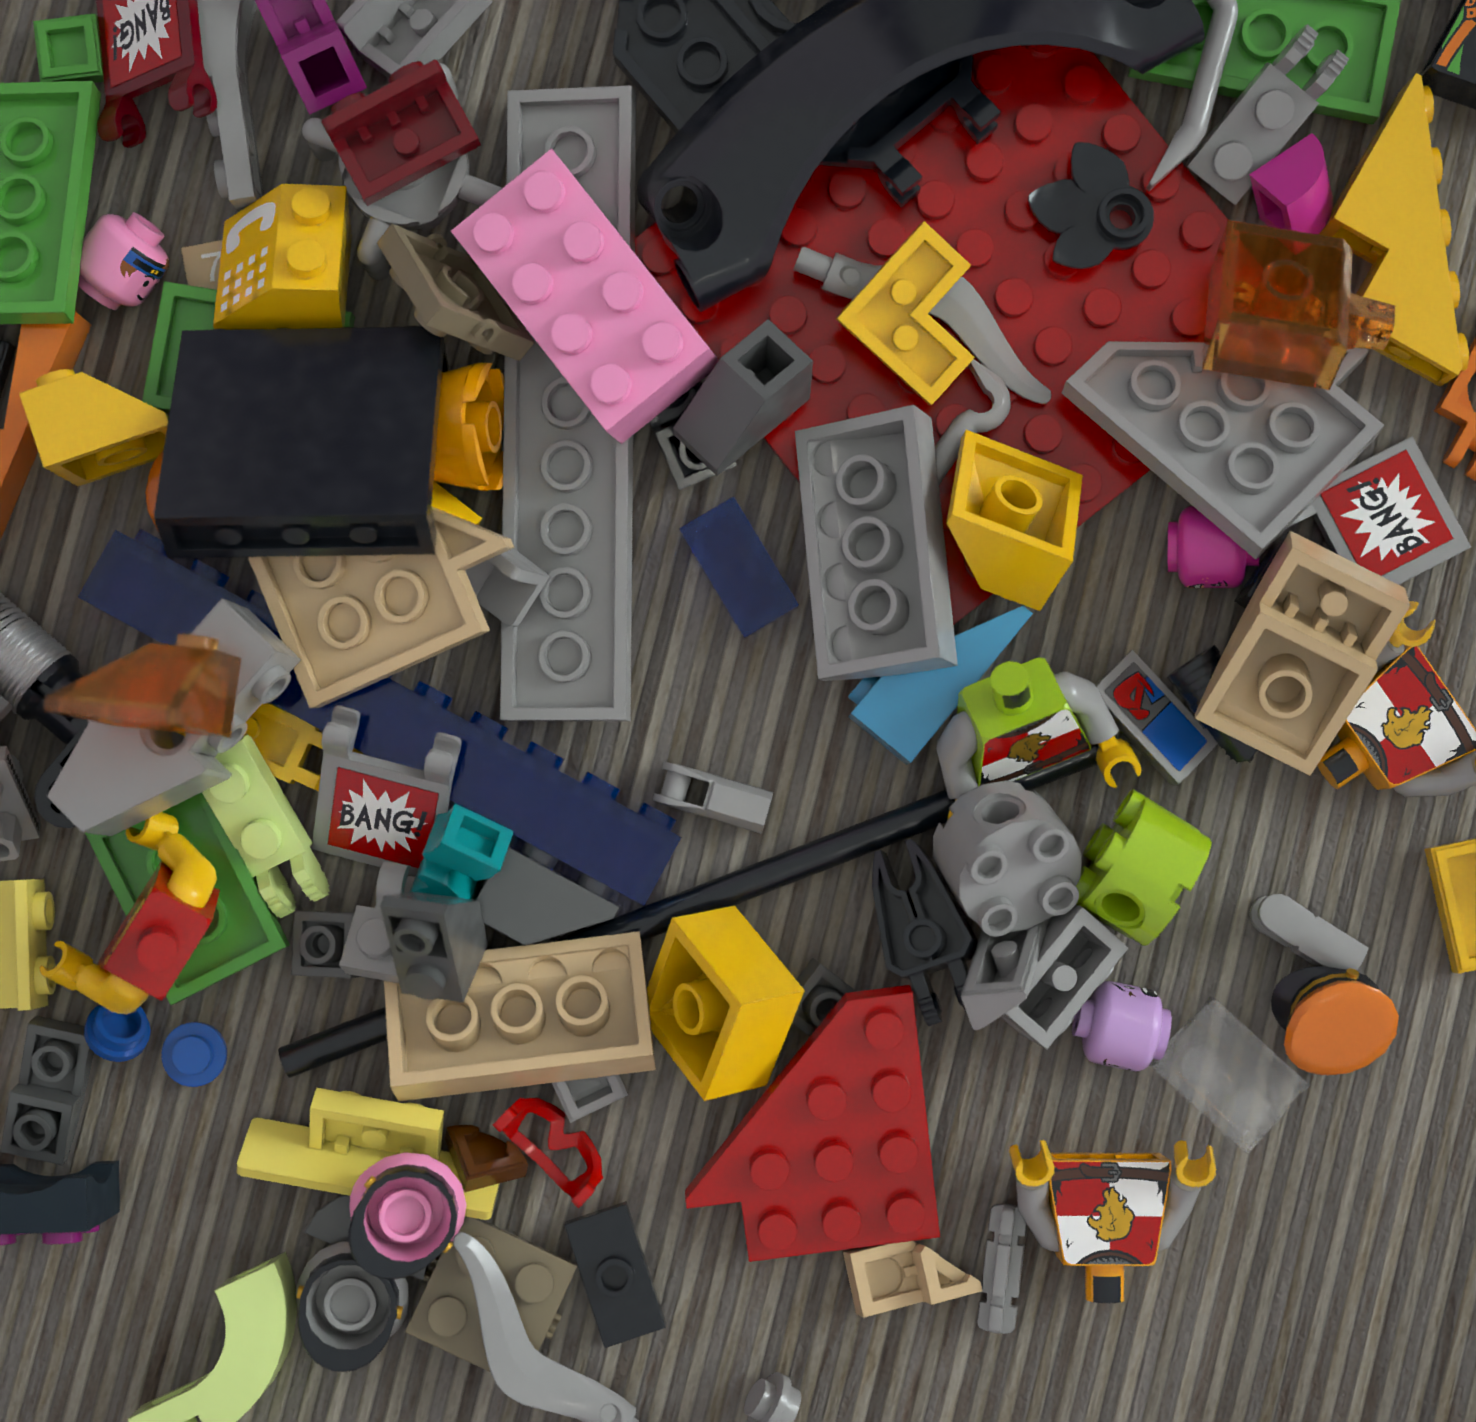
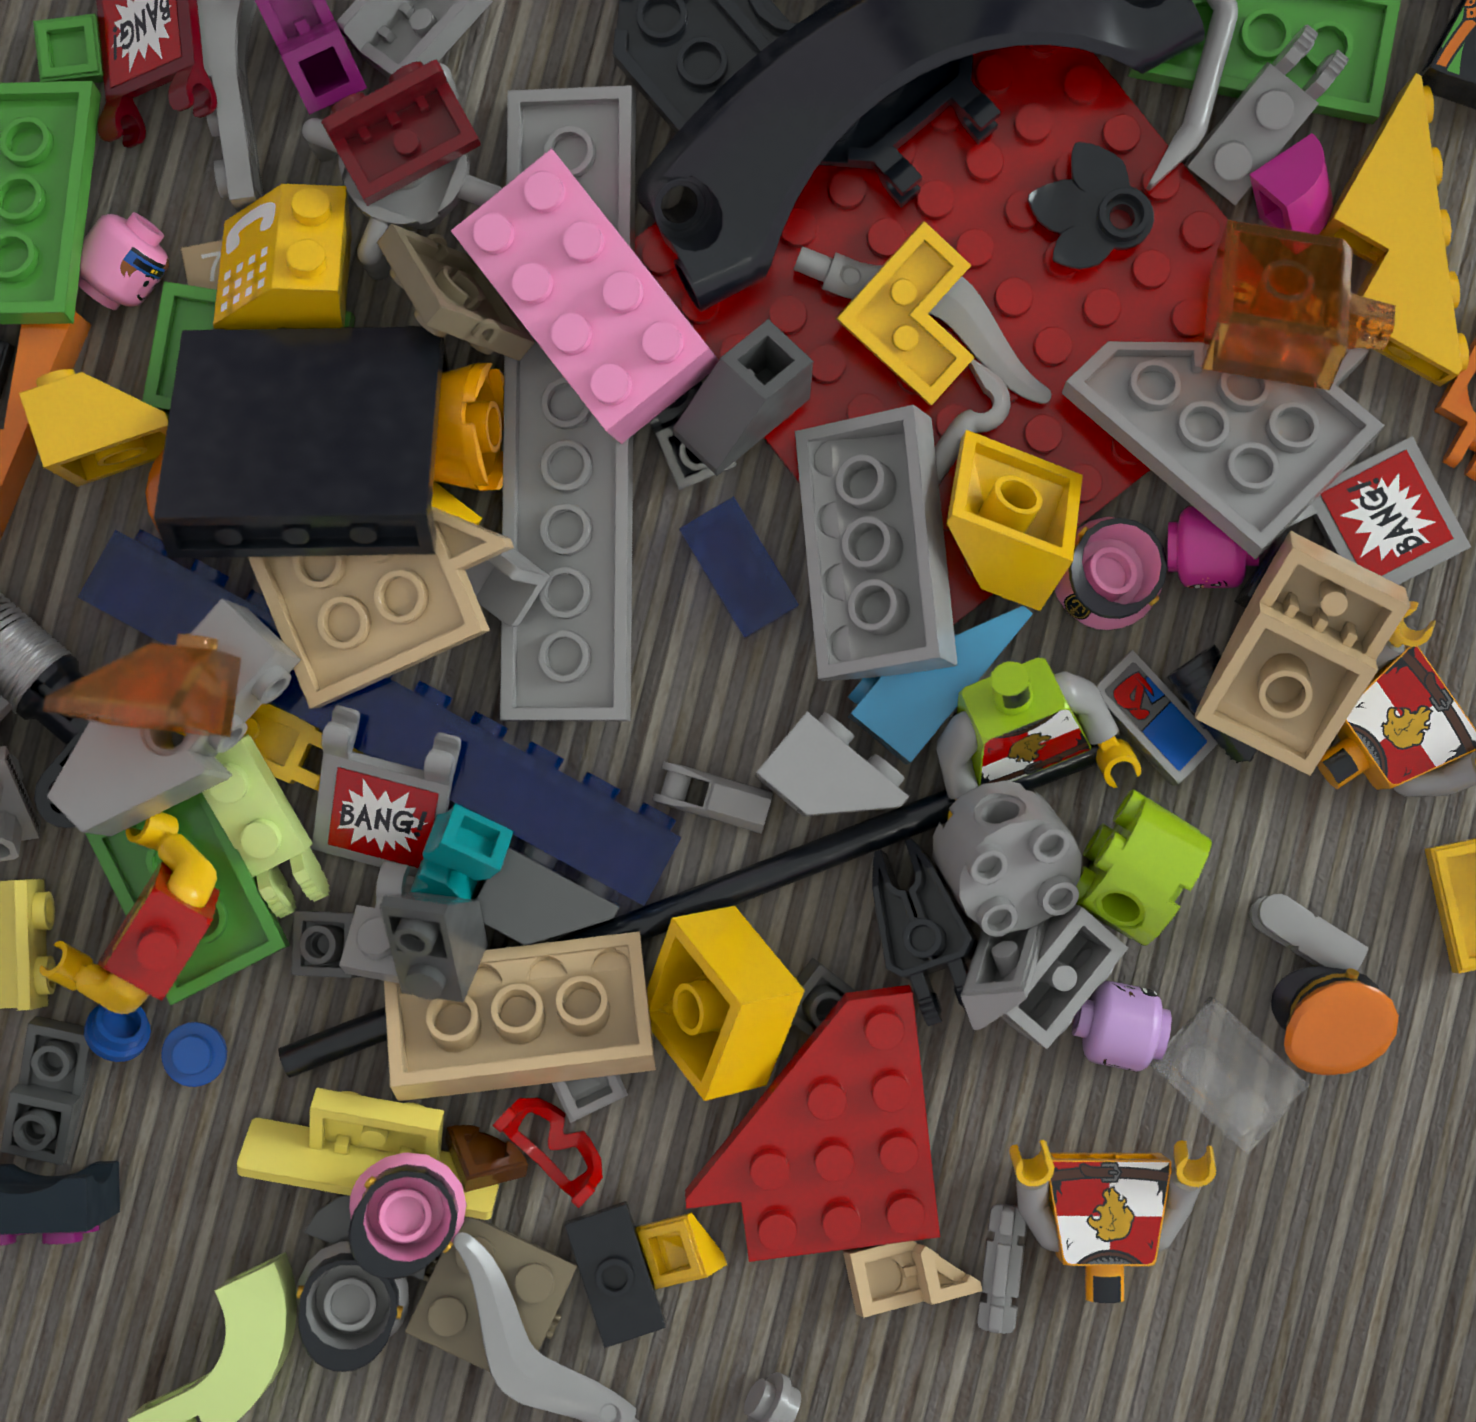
none -> yellow slope [635,1212,727,1289]
none -> light grey slope [755,712,909,817]
none -> bright pink piece [1054,516,1168,630]

